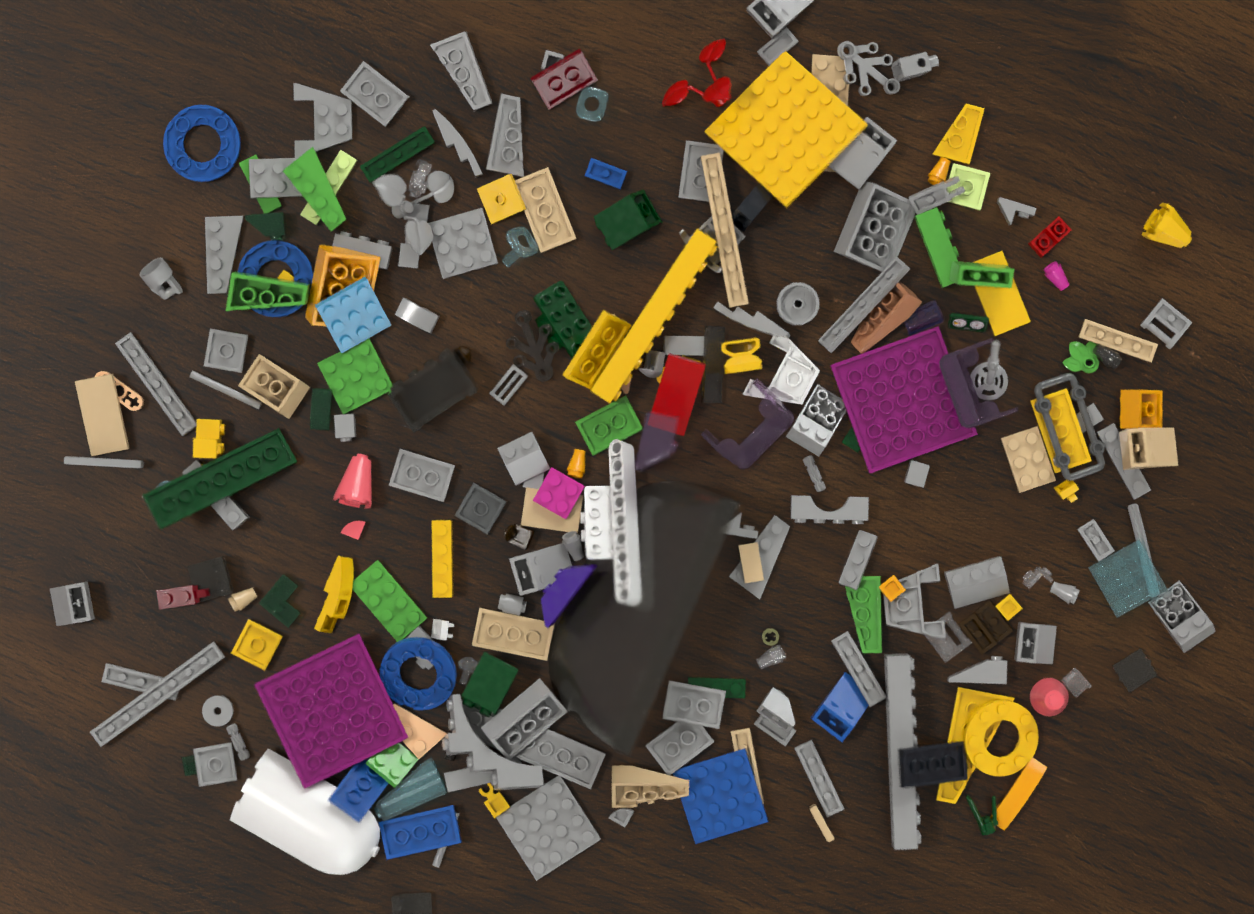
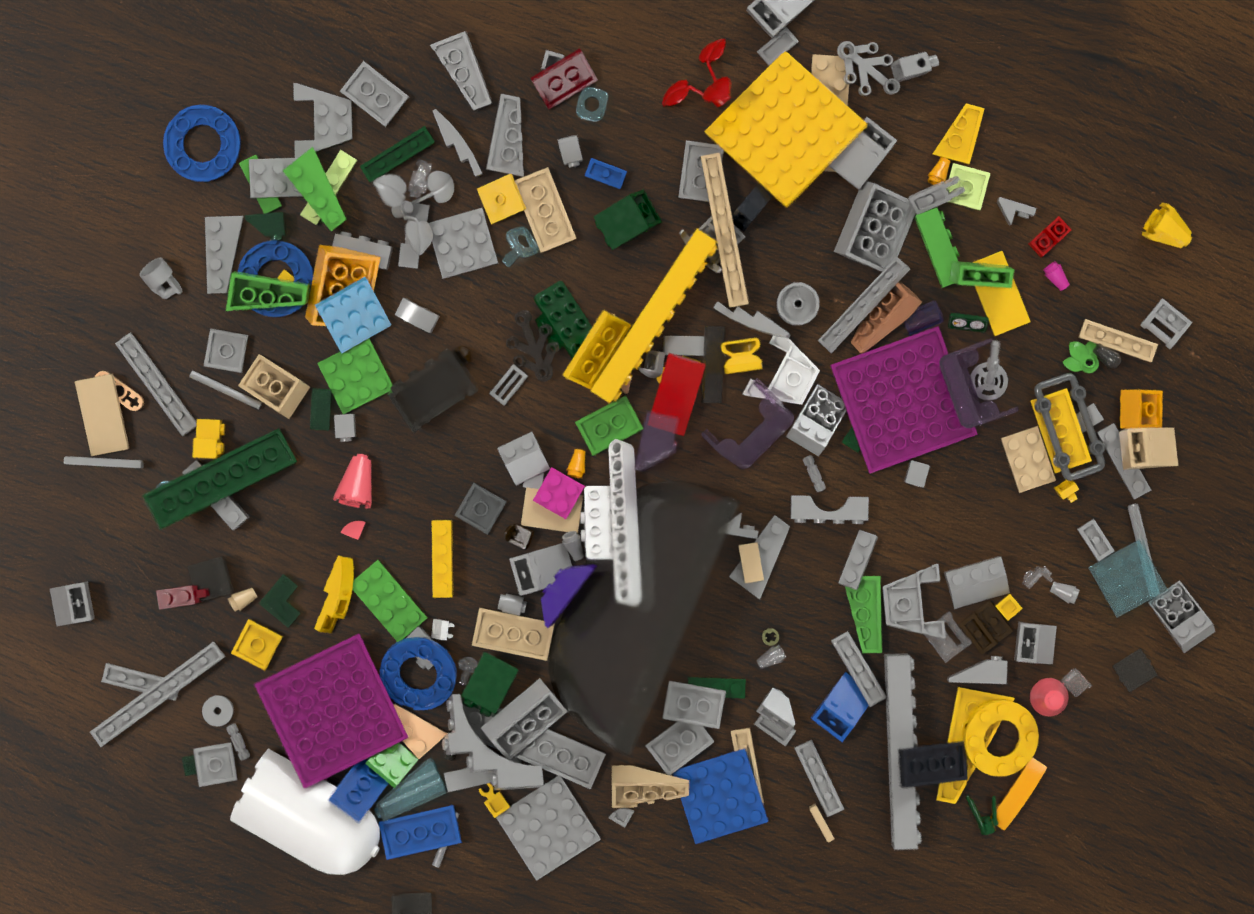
light grey plate [389,449,455,502] -> none
light orange plate [878,575,906,603] -> none
none -> light grey slope [558,135,583,168]

